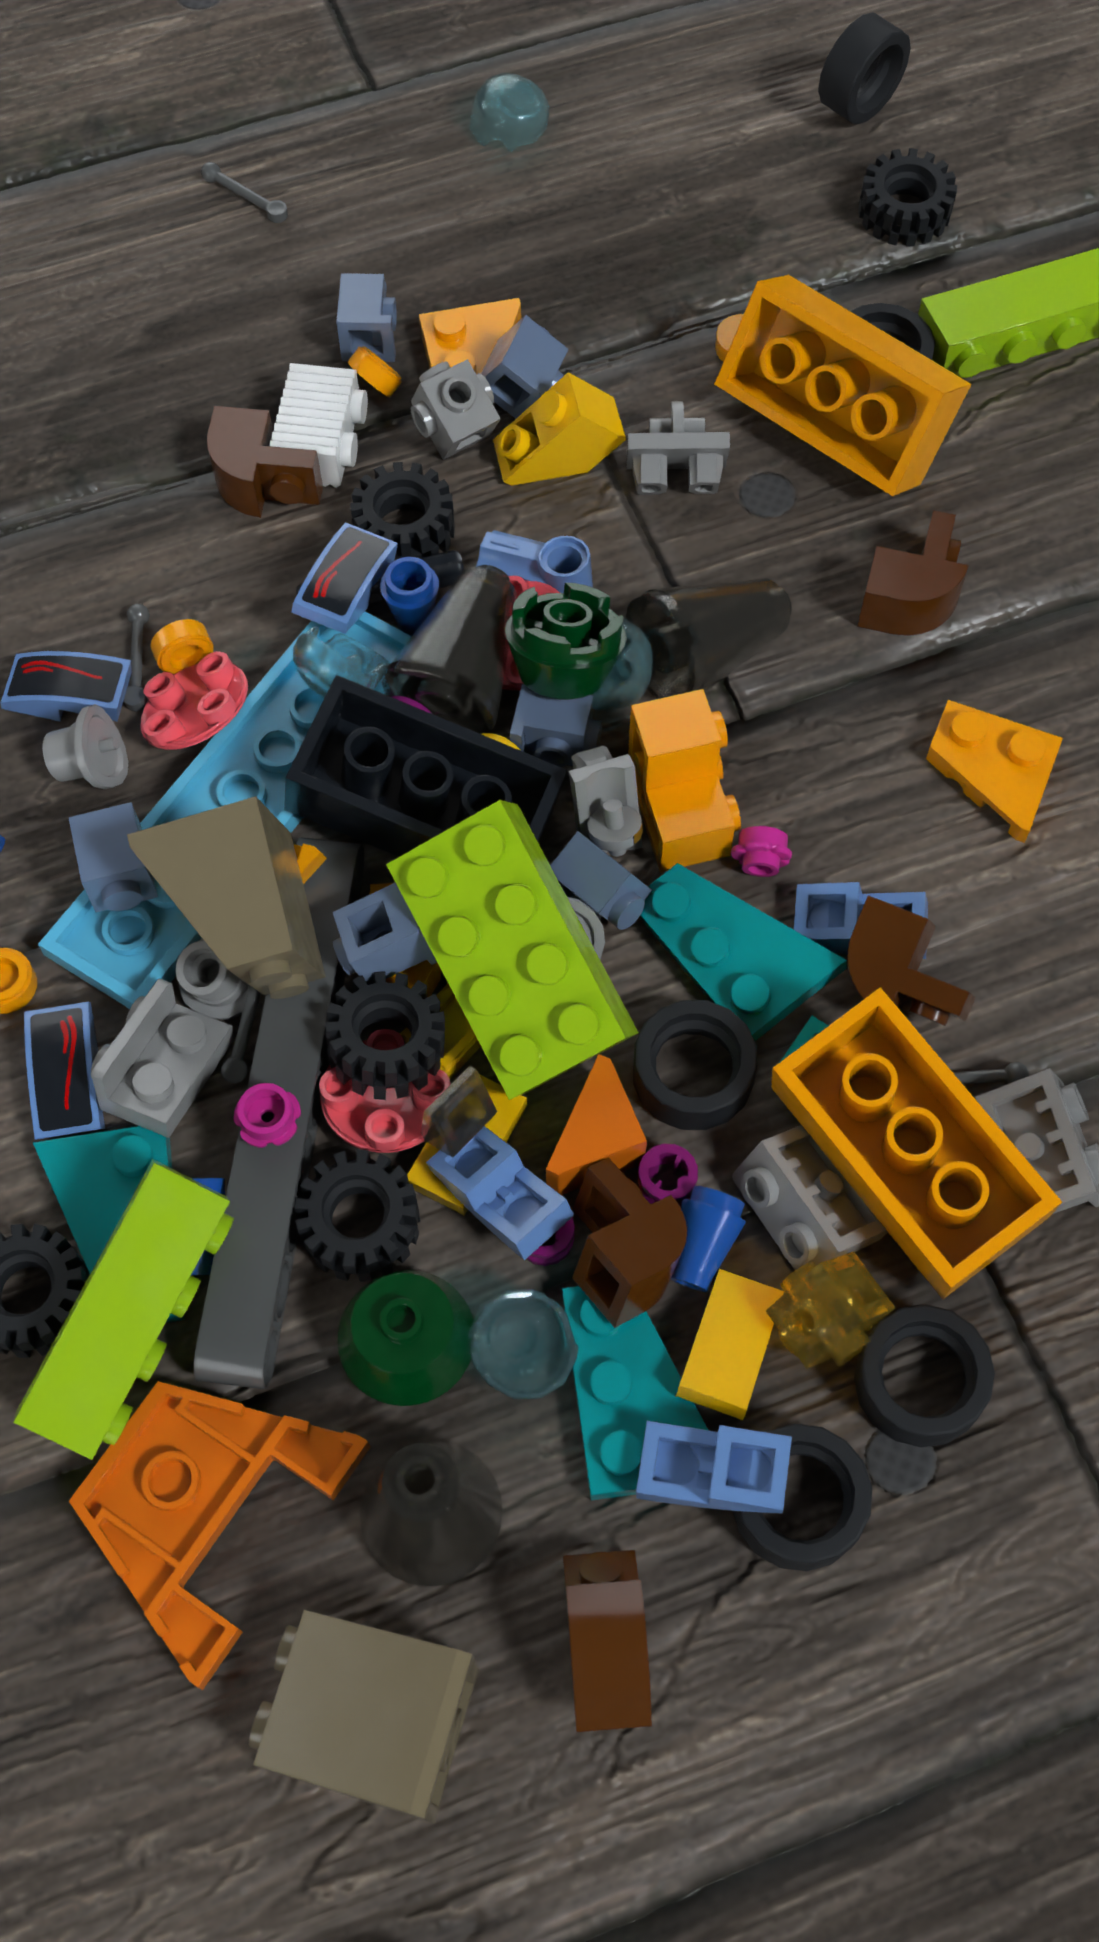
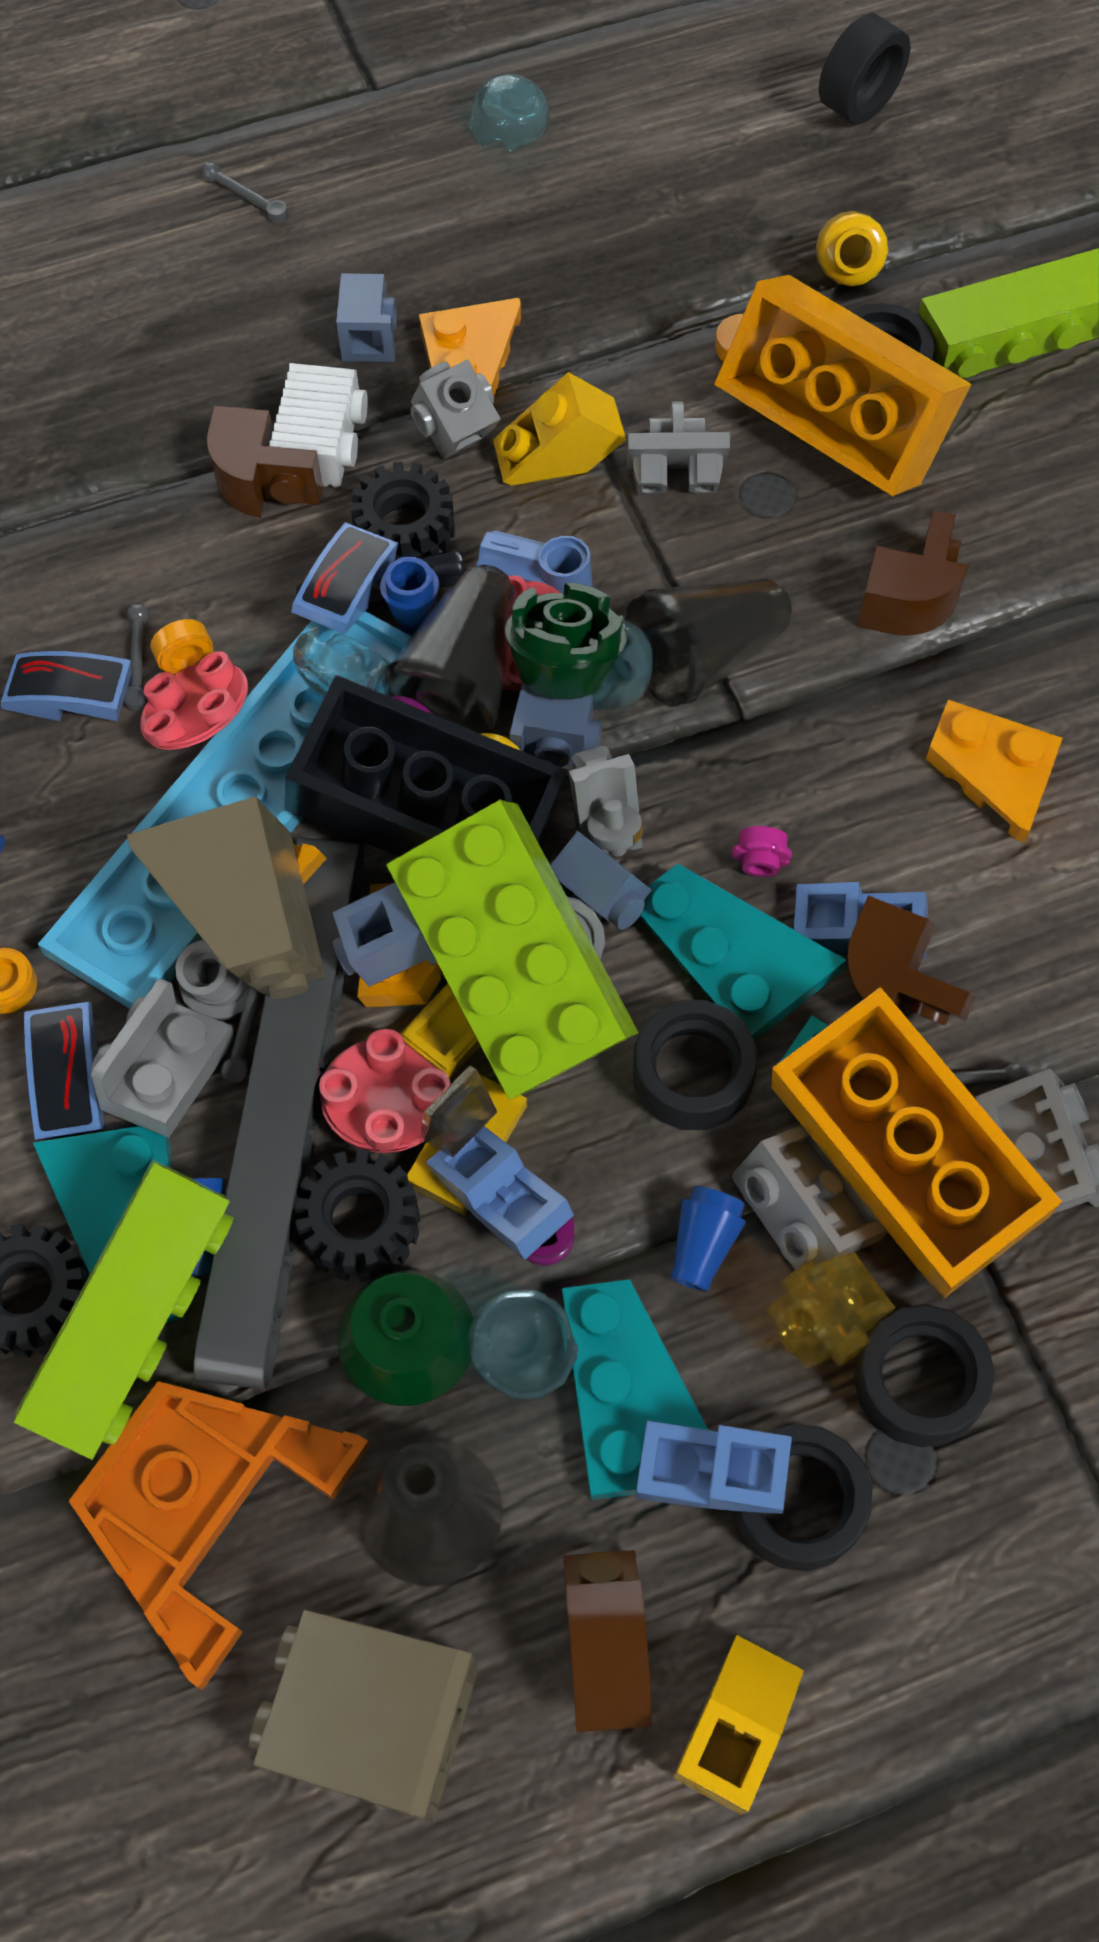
light grey piece [43,704,129,789] -> none
sand blue brick [68,802,158,912] -> none
dark pink plate [234,1083,301,1148] -> none
black tyre [325,971,445,1100] -> none
light orange tile [347,346,402,397] -> none
sand blue brick [481,315,569,419] -> none
orange slope [546,1054,647,1195] -> none
reddish brown brick [572,1157,687,1328] -> none
light orange brick [628,689,741,872] -> none
magenta bush [638,1144,698,1208] -> none
yellow tile [676,1269,784,1420] -> none
black tyre [858,148,957,247] -> none
none -> yellow slope [672,1635,804,1815]
none -> yellow head [816,211,888,287]

